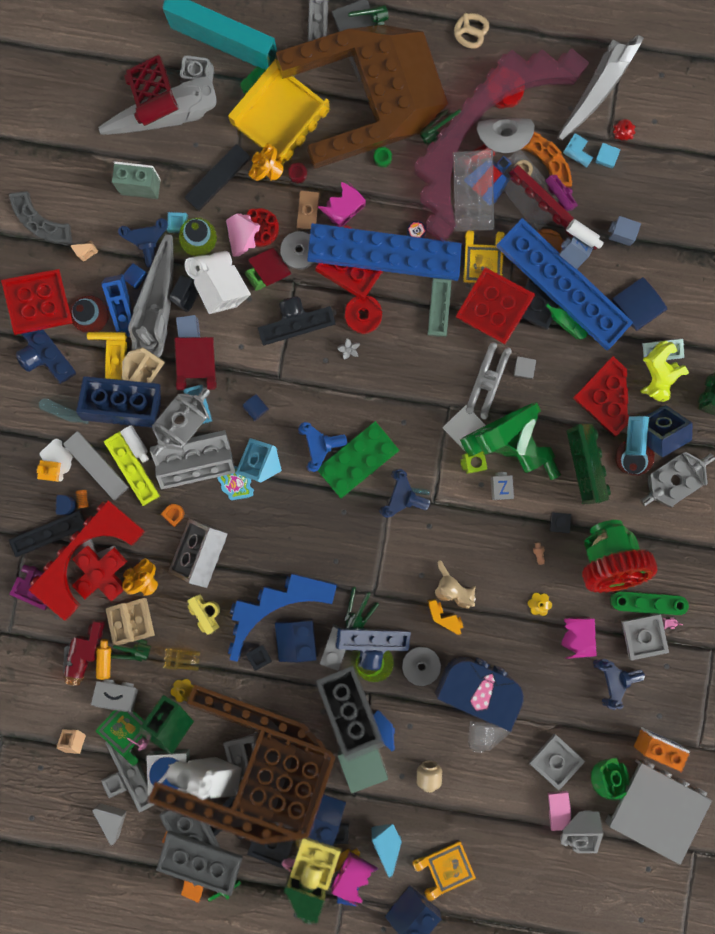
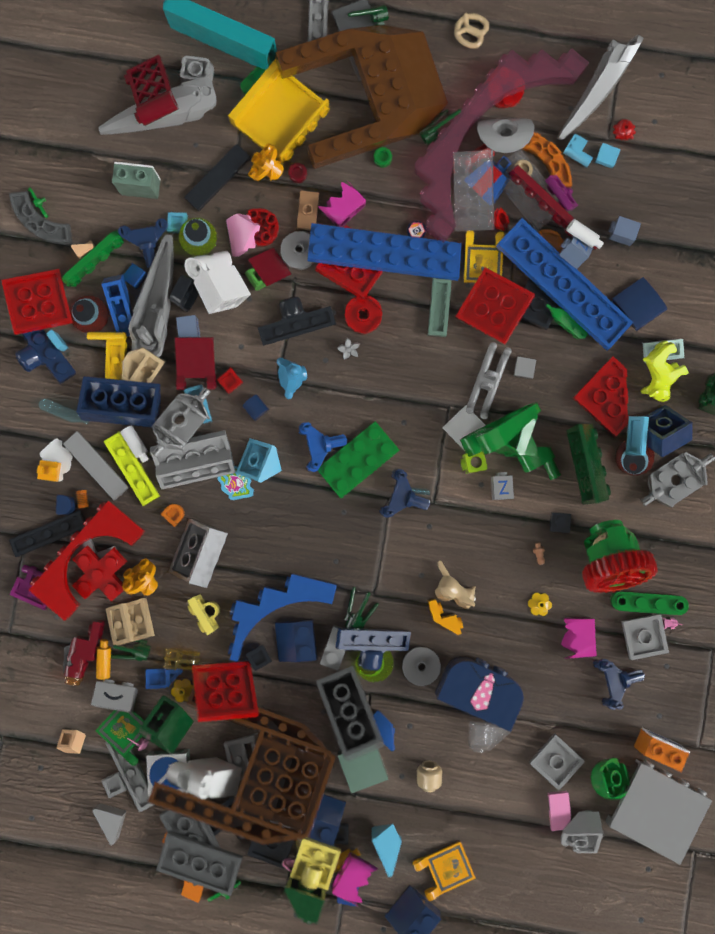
none -> green piece [28,187,49,218]
none -> medium azure tile [46,330,69,352]
none -> green plate [62,230,124,287]
none -> blue slope [145,668,183,689]
none -> red plate [192,661,259,722]
none -> red tile [216,367,244,394]
none -> dark azure rock [276,357,307,399]
none -> red animal [491,207,509,231]

